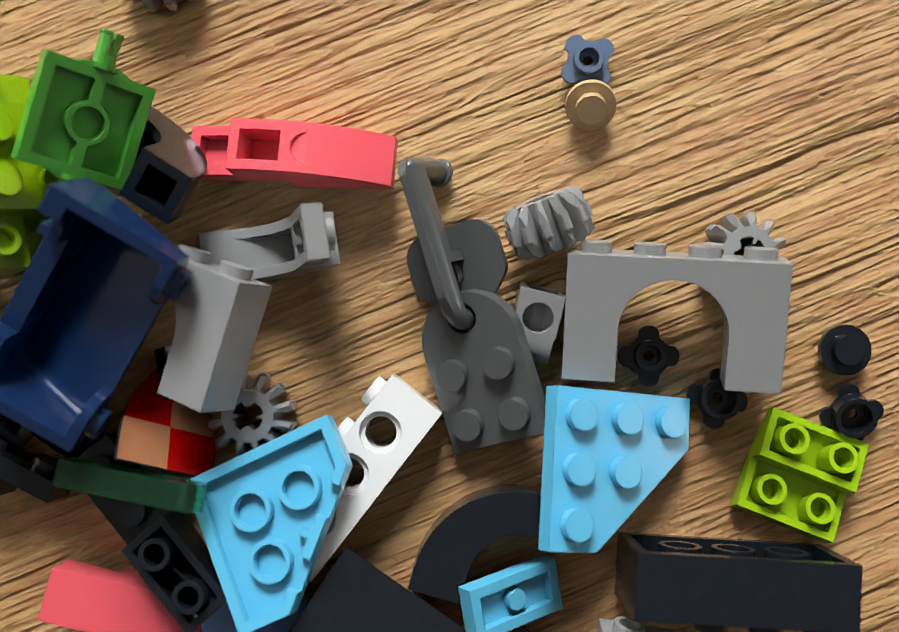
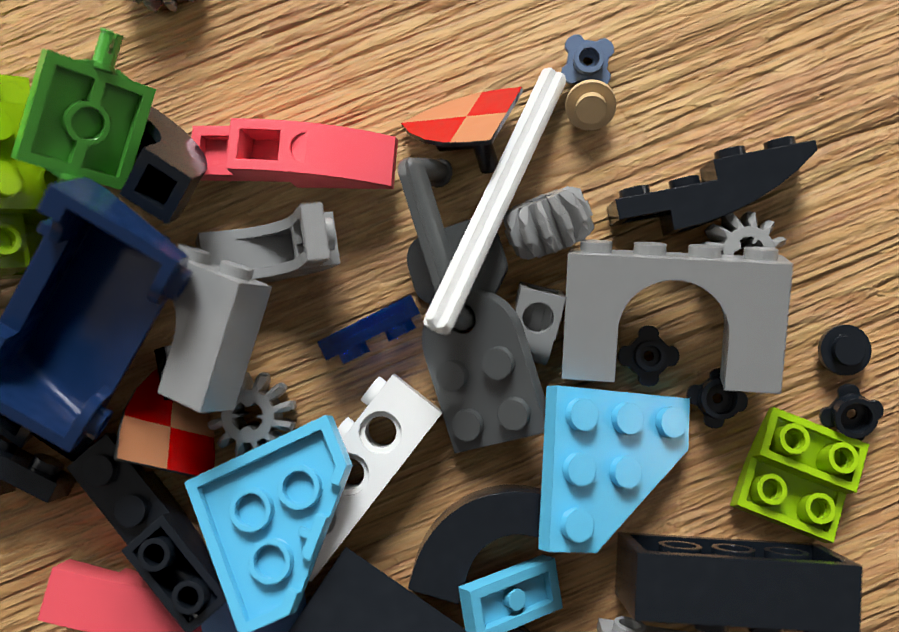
clear green beam [52,457,208,513] -> none
none -> clear blue plate [317,295,422,365]
none -> shield [401,87,523,174]
none -> white axle [424,68,567,335]
none -> black slope [607,136,817,237]

